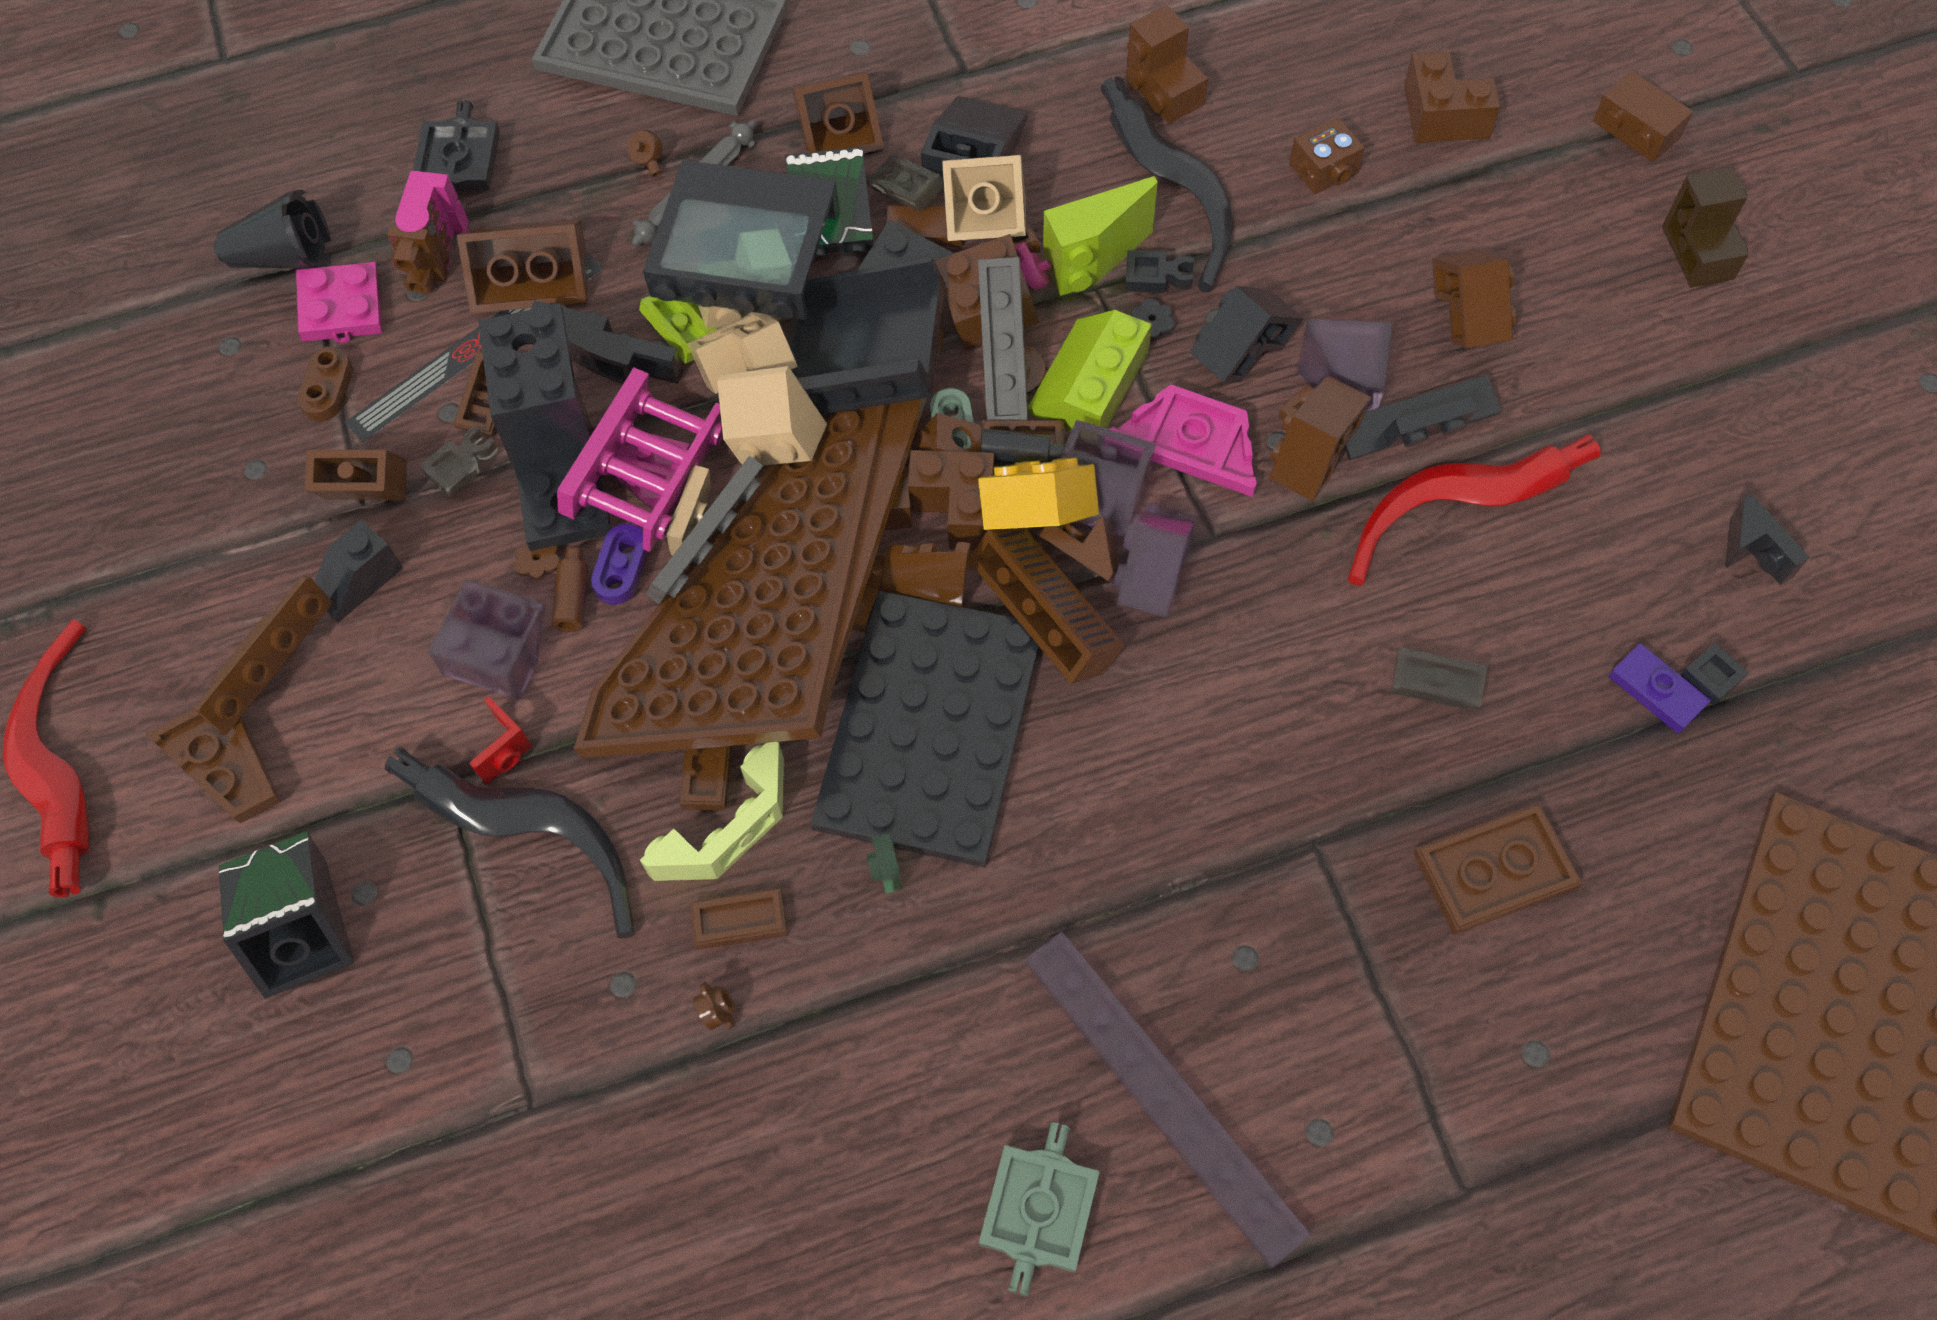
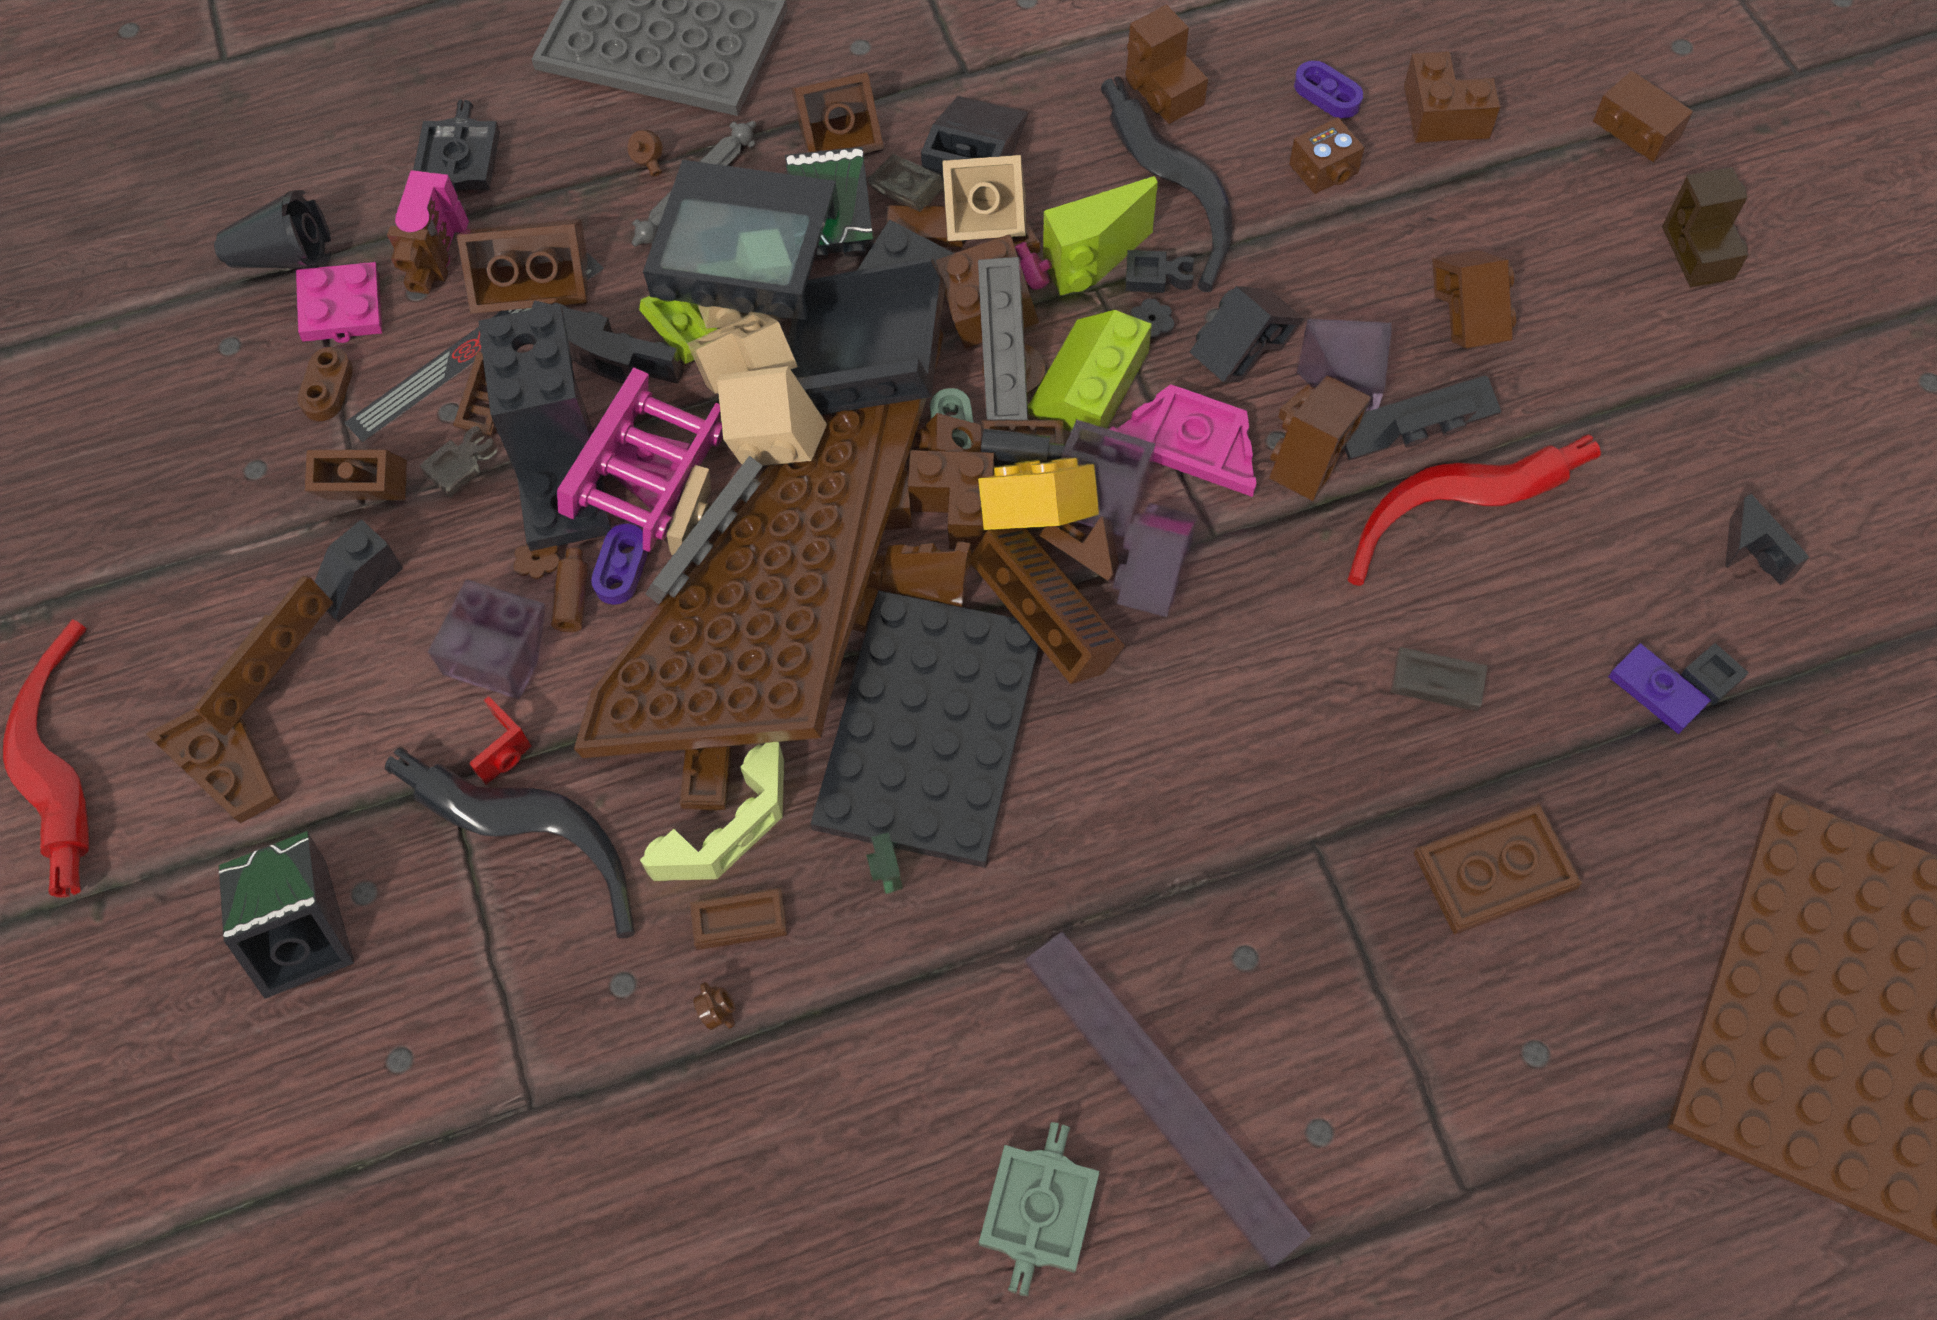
none -> dark purple plate [1294,61,1363,118]

